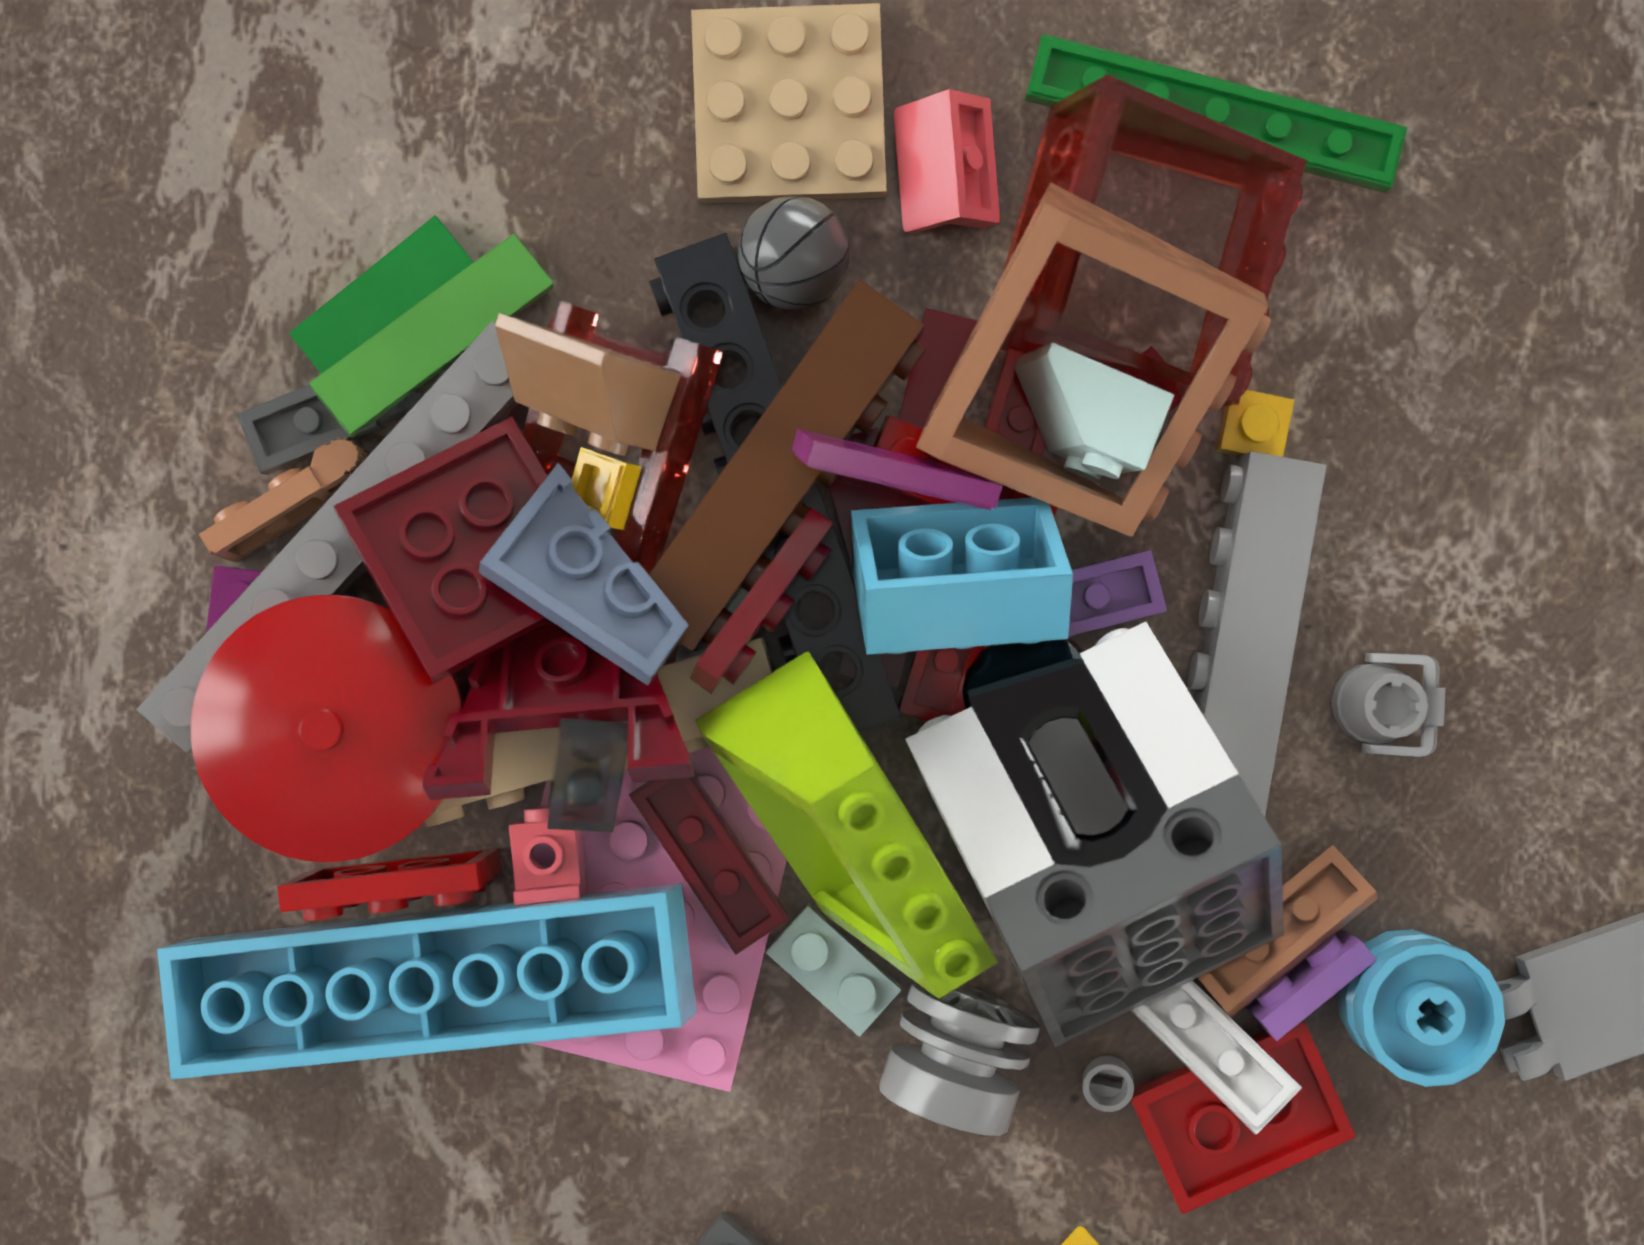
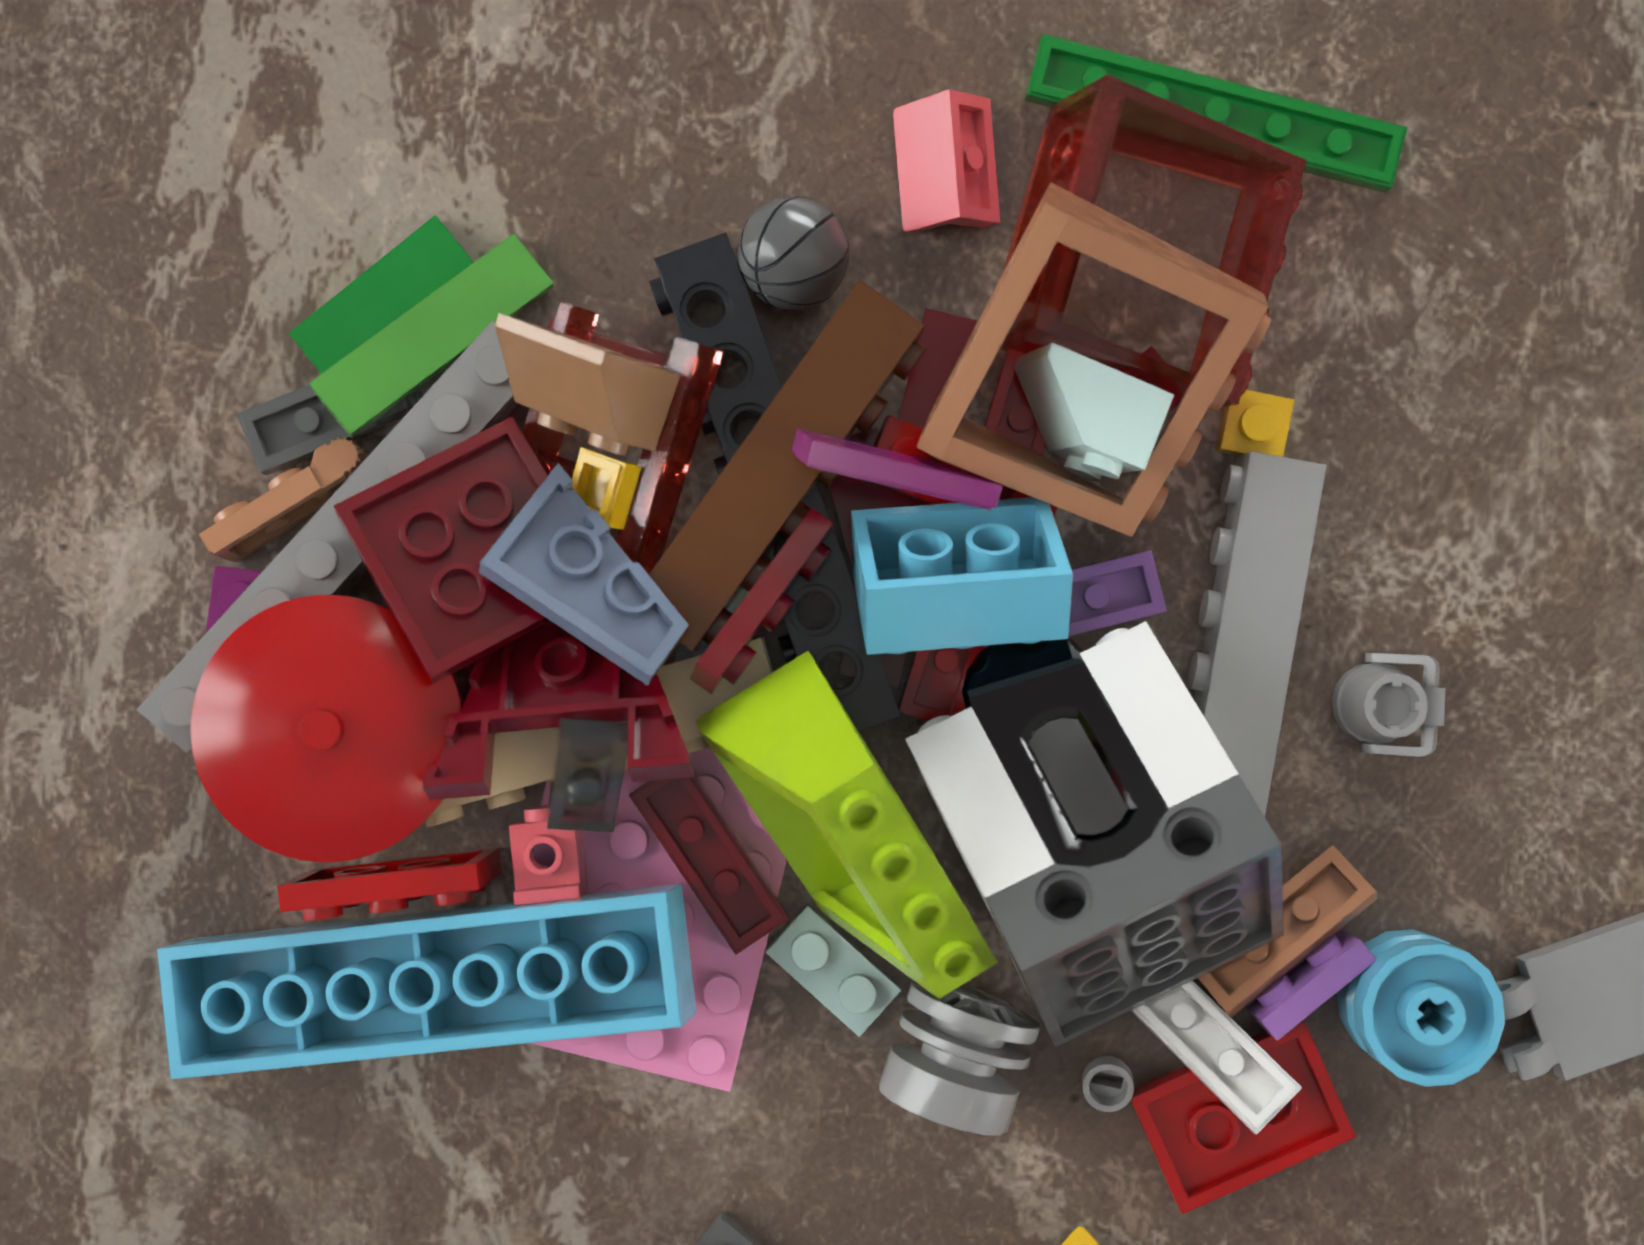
tan plate [691,3,887,204] -> none

